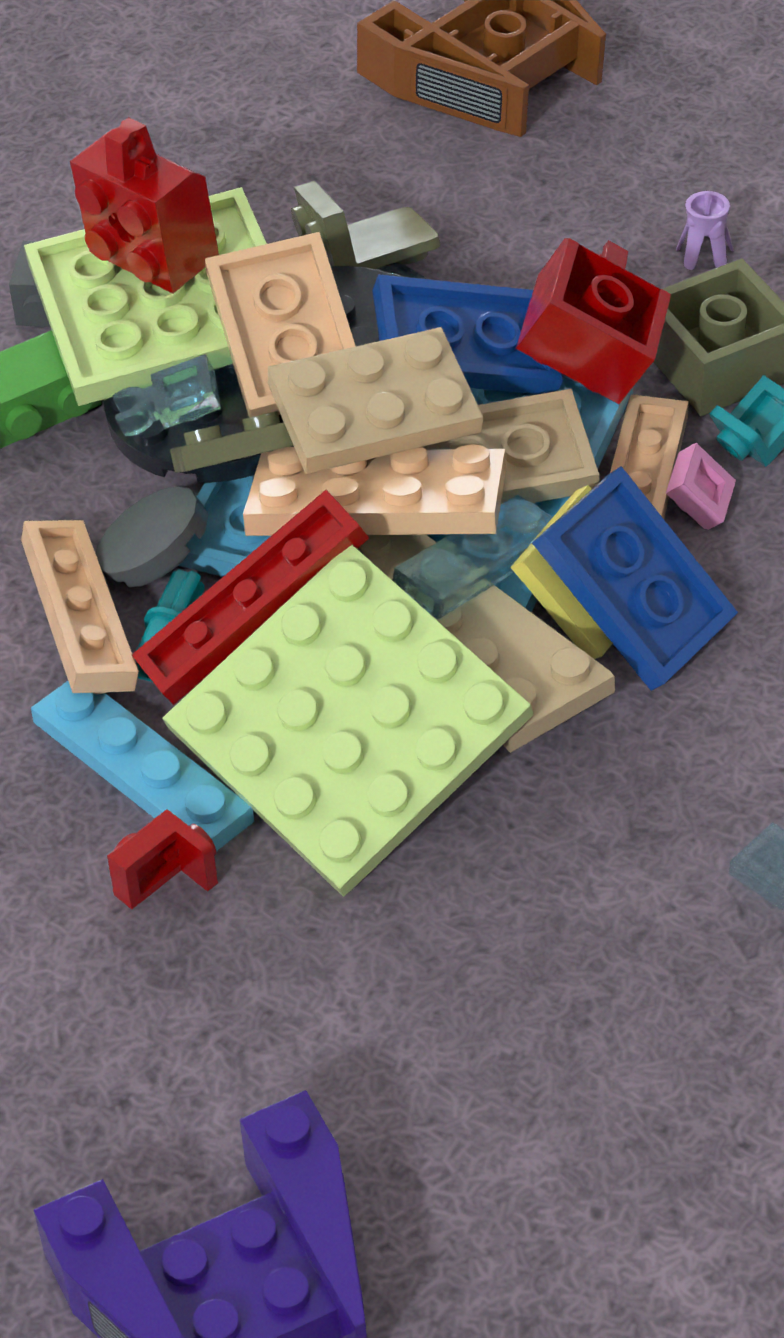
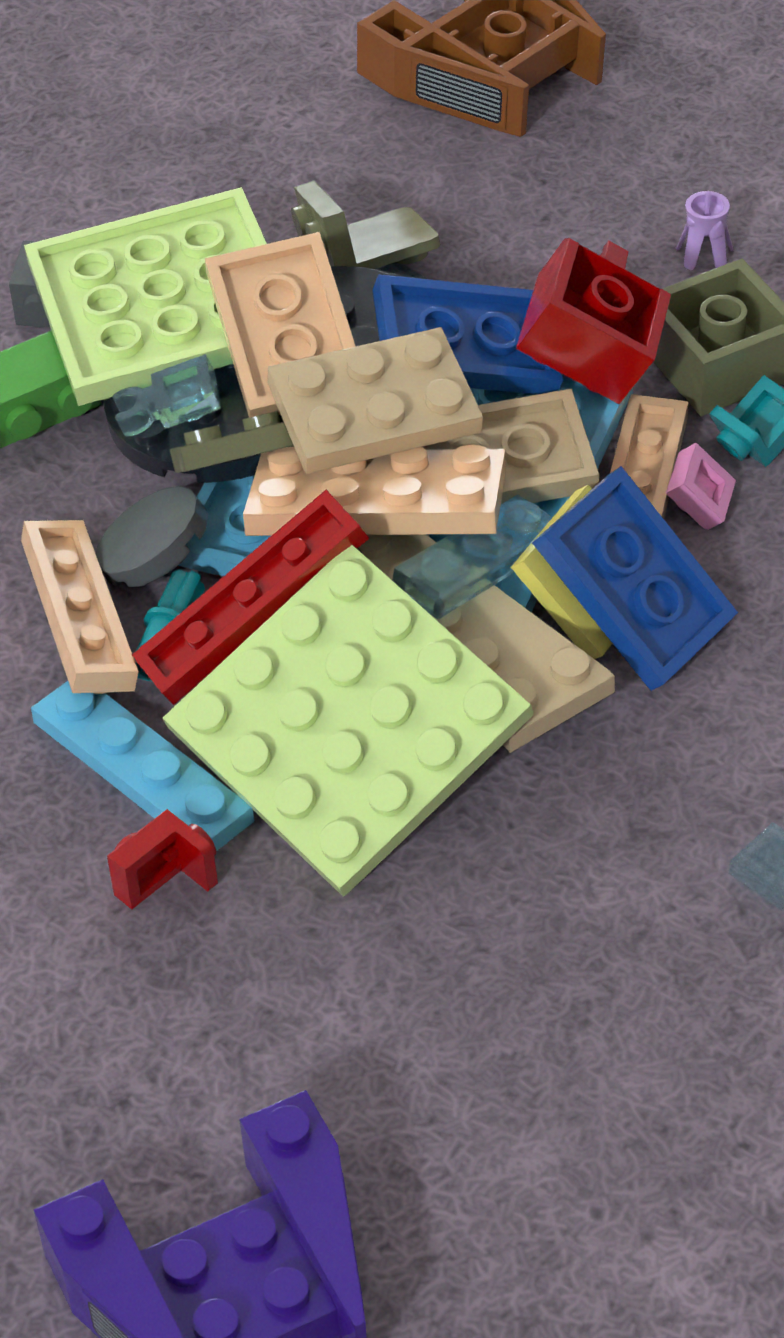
red hinge [70,117,219,294] -> none

